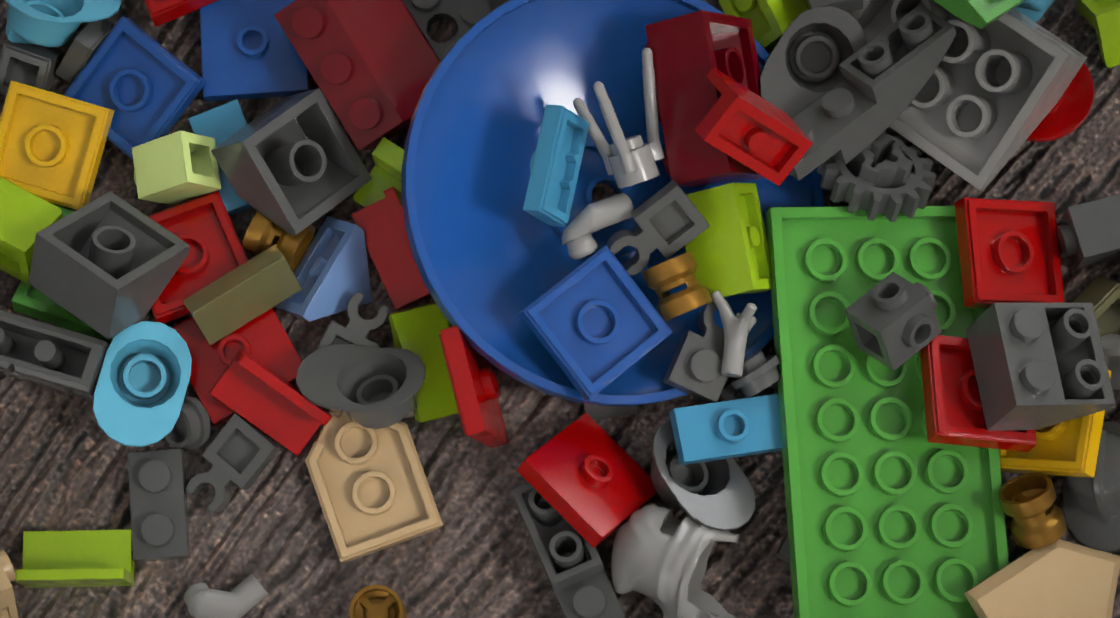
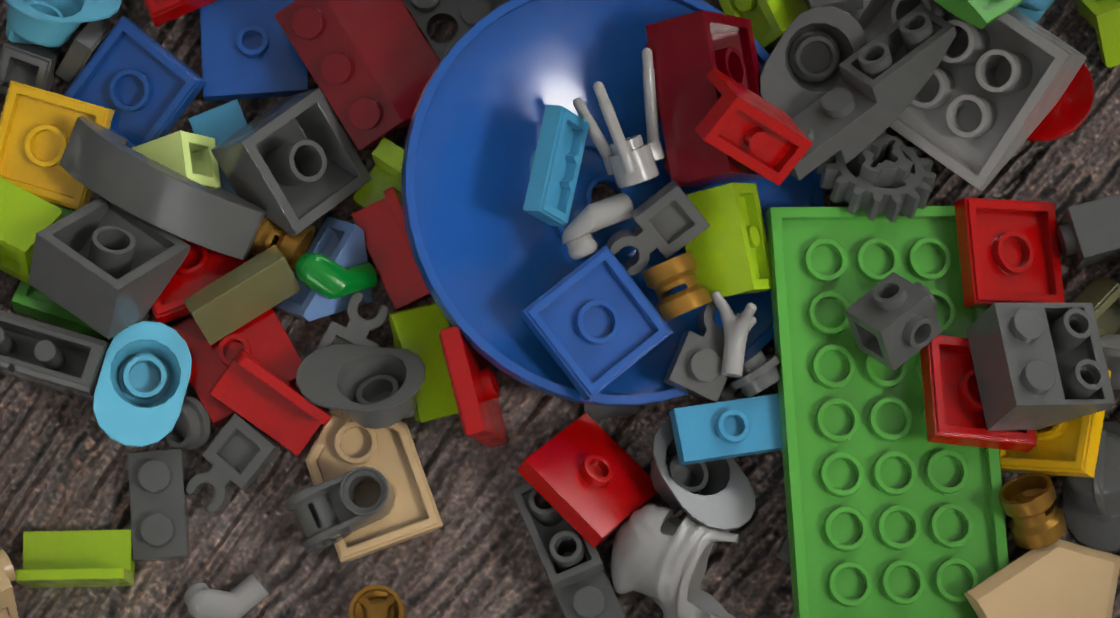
none -> dark grey slope [59,116,266,260]
none -> dark grey piece [285,466,395,553]
none -> green arm [294,253,377,299]

